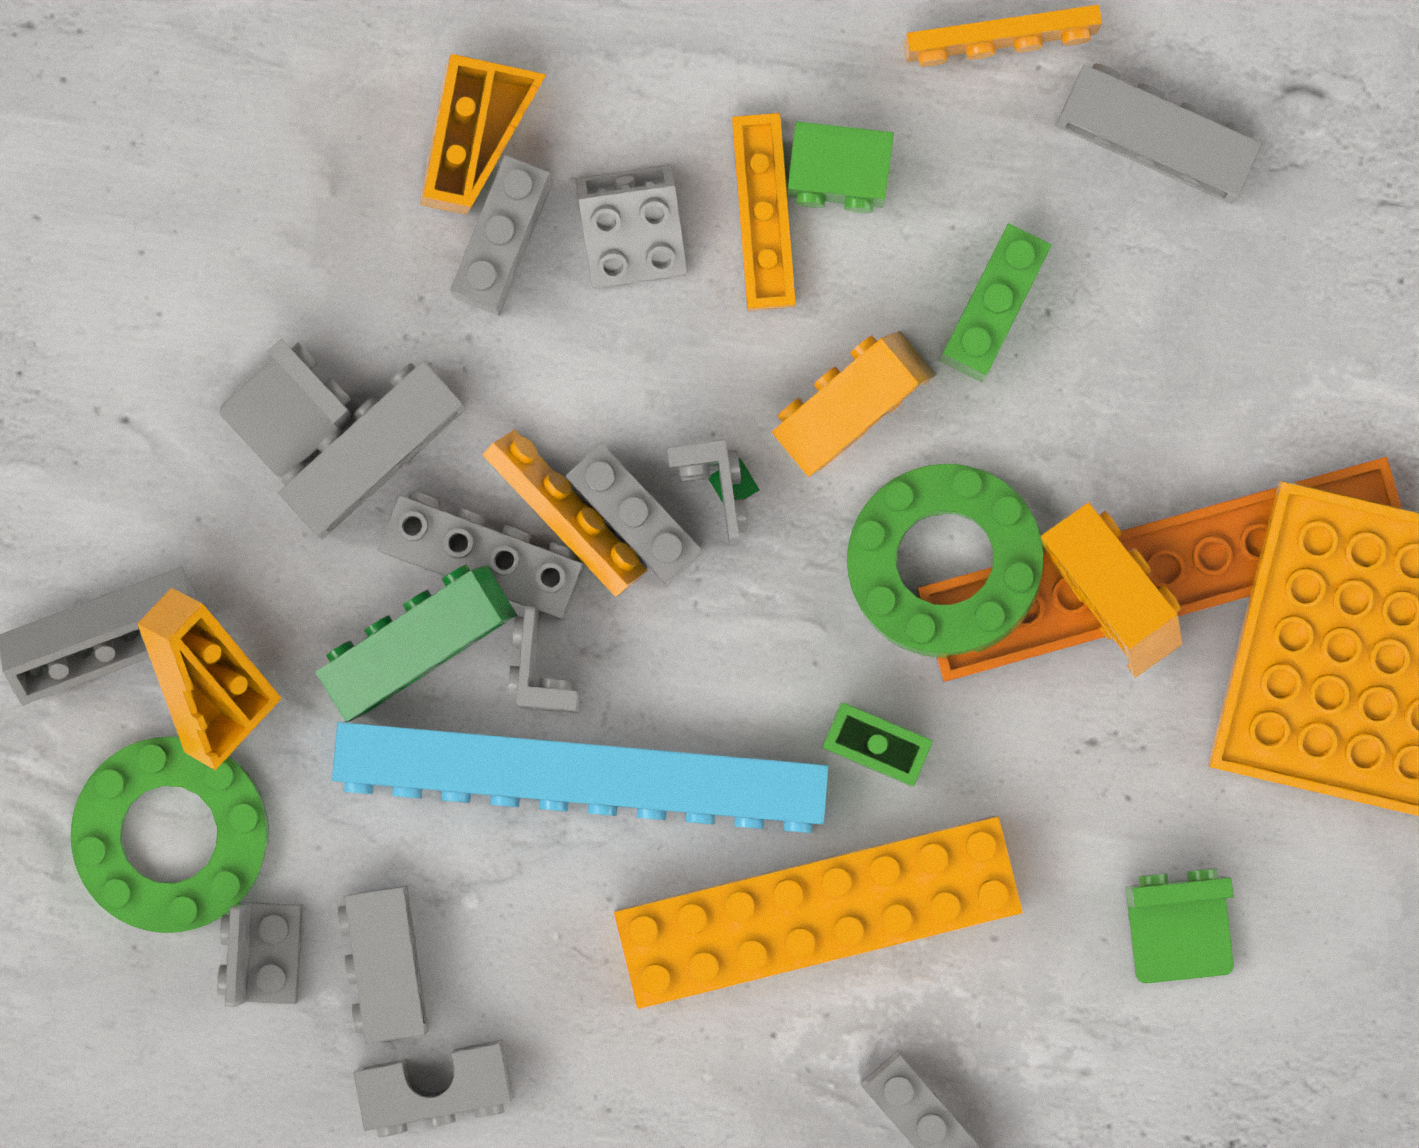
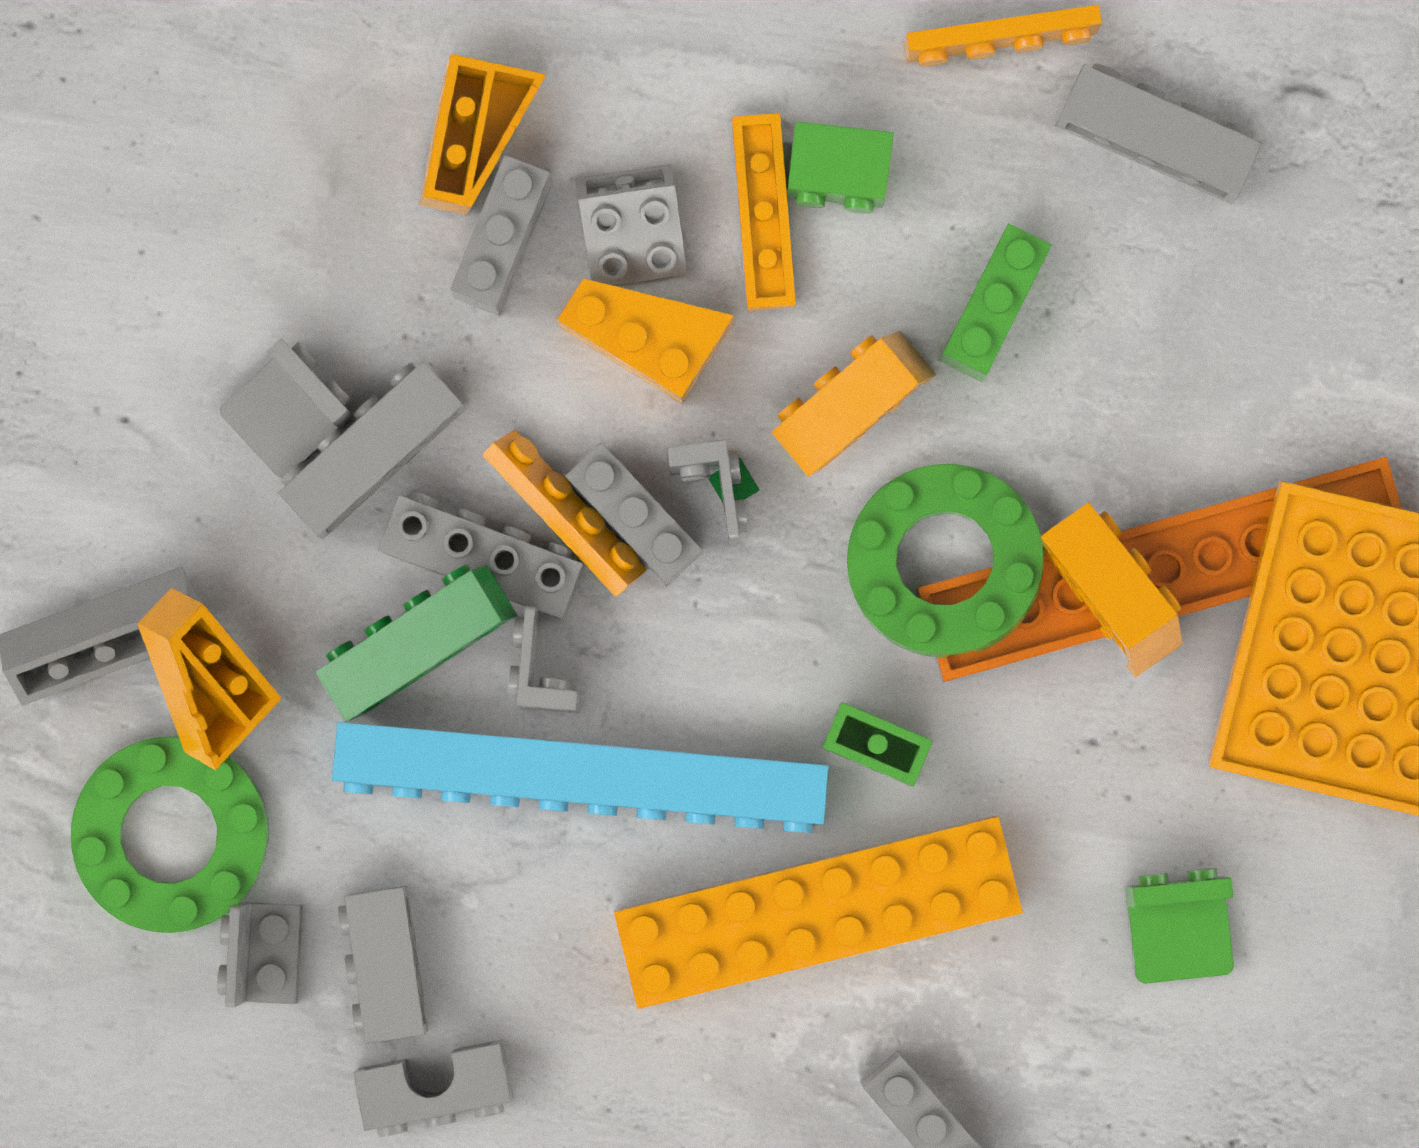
none -> light orange wedge [557,278,734,404]

